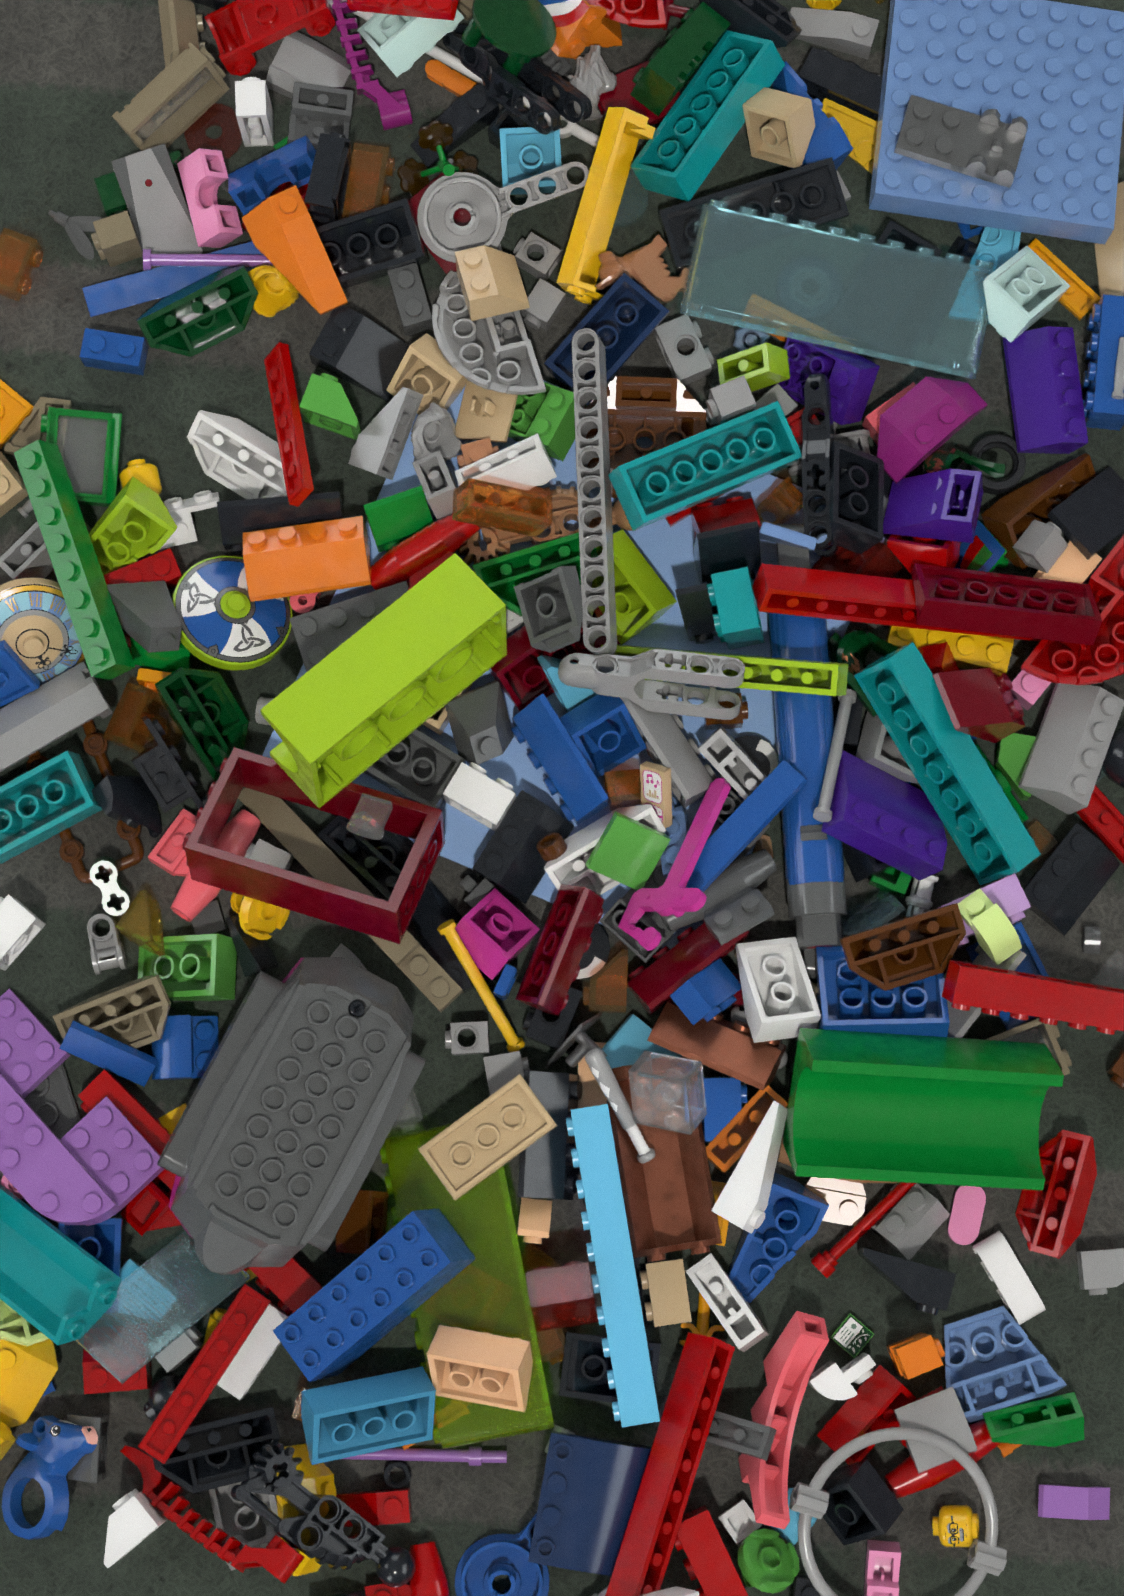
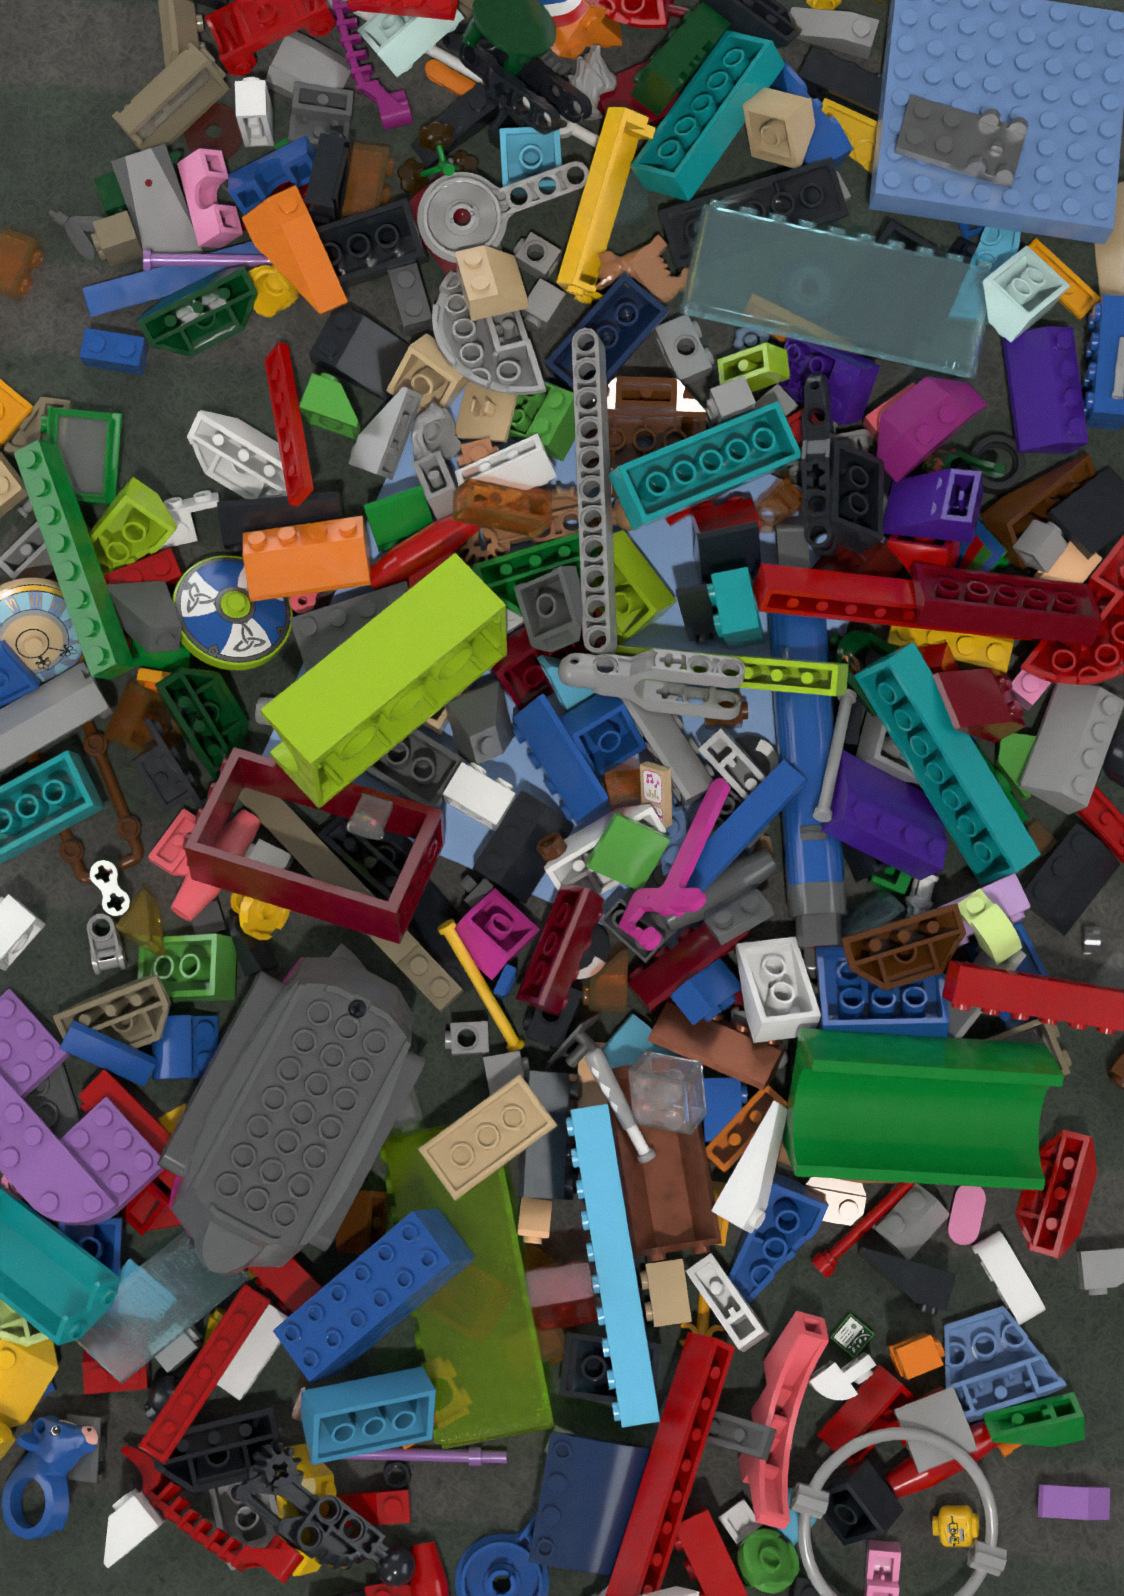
black slope [91,776,162,838] -> none
yellow head [119,459,162,495] -> none
light nougat slope [427,1325,533,1412] -> none
medium blue tile [759,522,817,551] -> none

